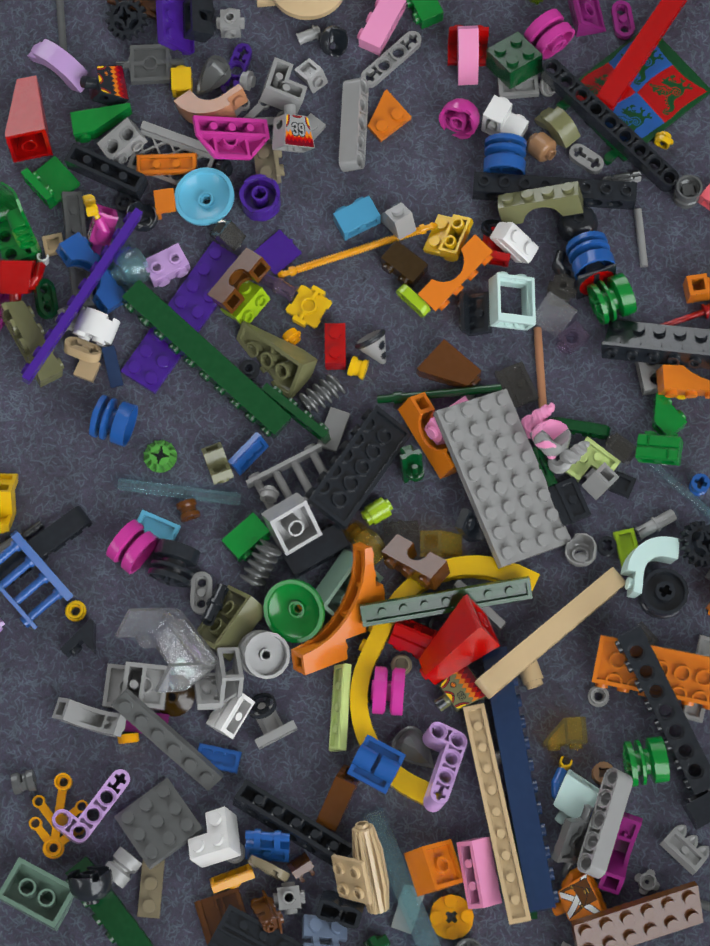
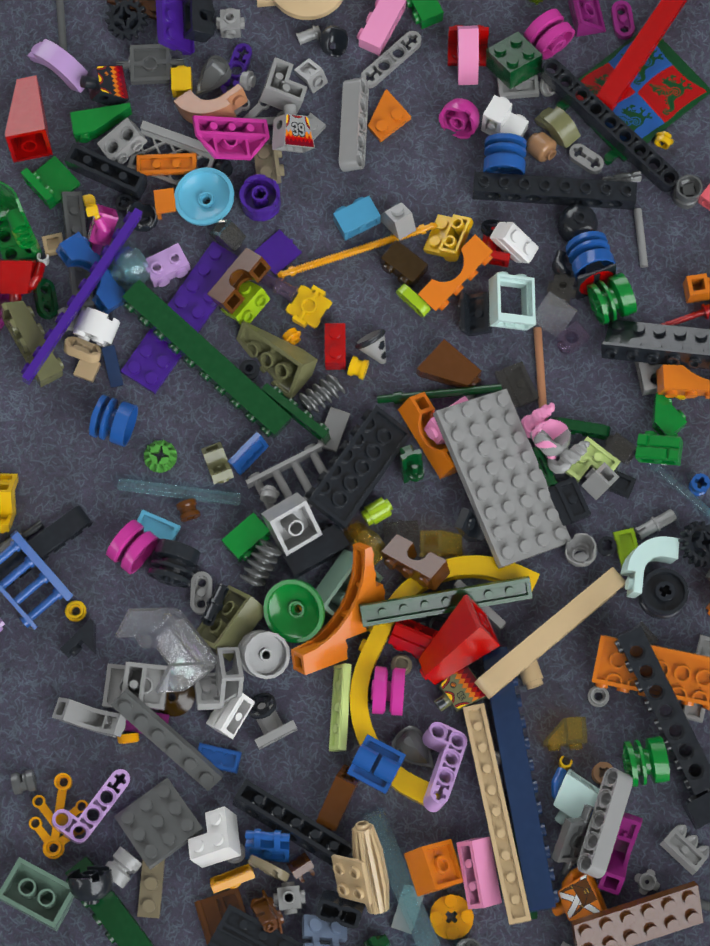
olive arch [498,181,583,224] -> none

